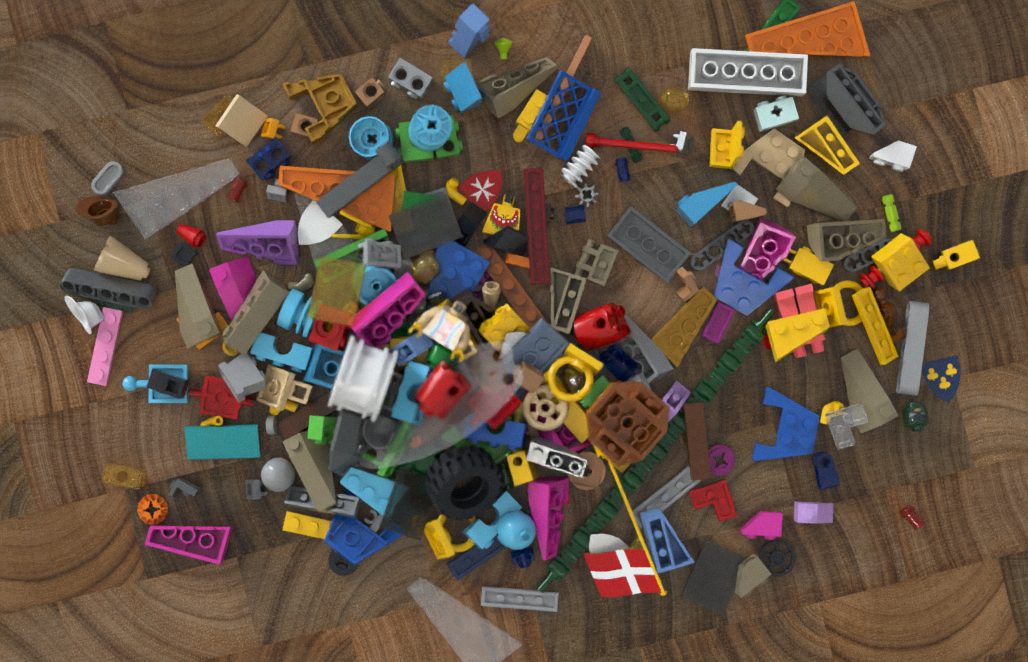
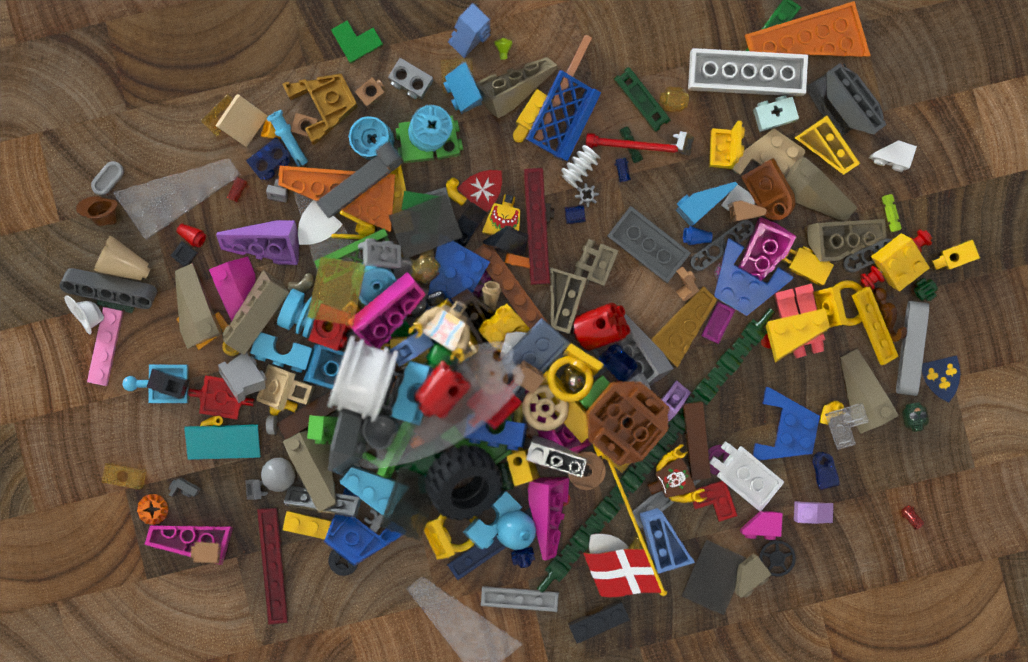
none -> medium nougat brick [191,542,221,563]
none -> dark red tile [257,507,288,625]
none -> medium azure pin [267,110,308,167]
none -> green tile [331,21,383,64]
none -> black arch [568,599,630,644]
none -> torso [647,444,707,503]
none -> blue cone [683,226,712,245]
none -> white tile [709,441,784,512]
none -> dark orange tile [741,158,795,220]
none -> dark green gear [914,278,938,302]

